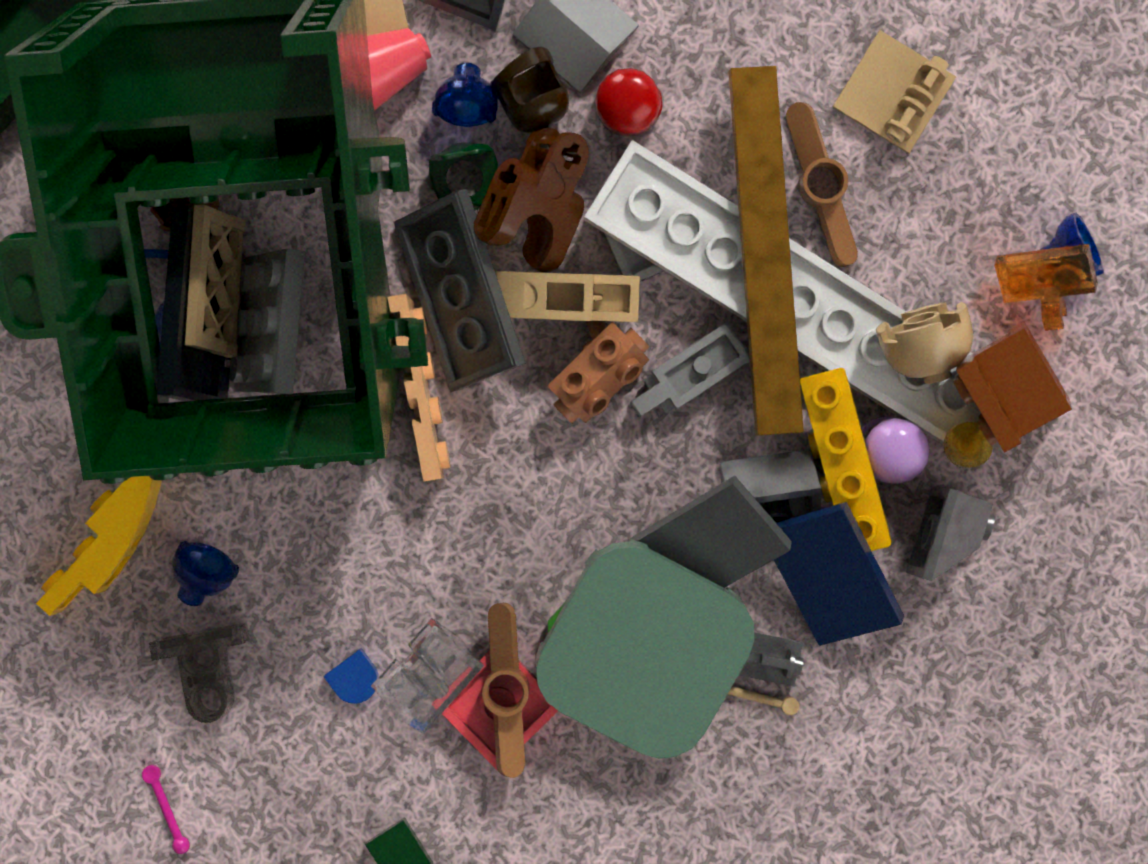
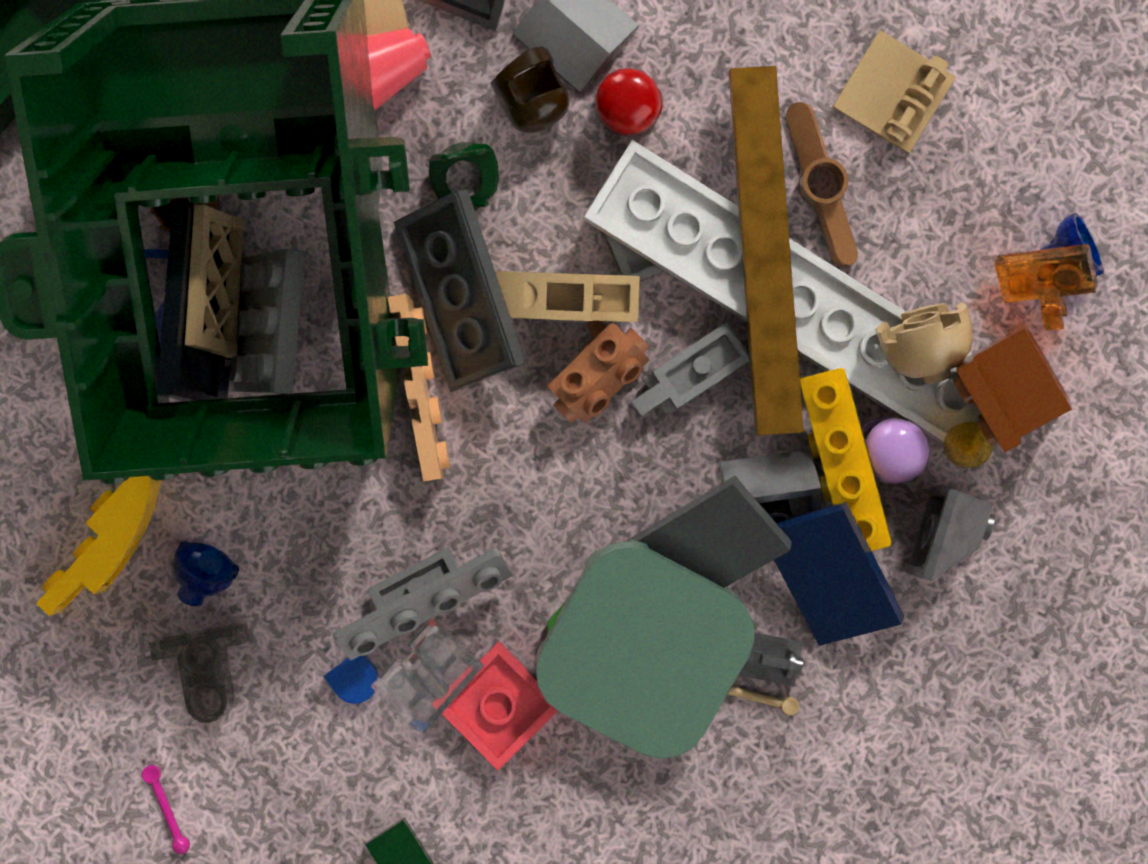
clear blue piece [432,63,498,127] -> none
reddish brown piece [474,127,589,272] -> none
medium nougat piece [482,602,529,778] -> none
none -> light grey bracket [333,547,513,660]

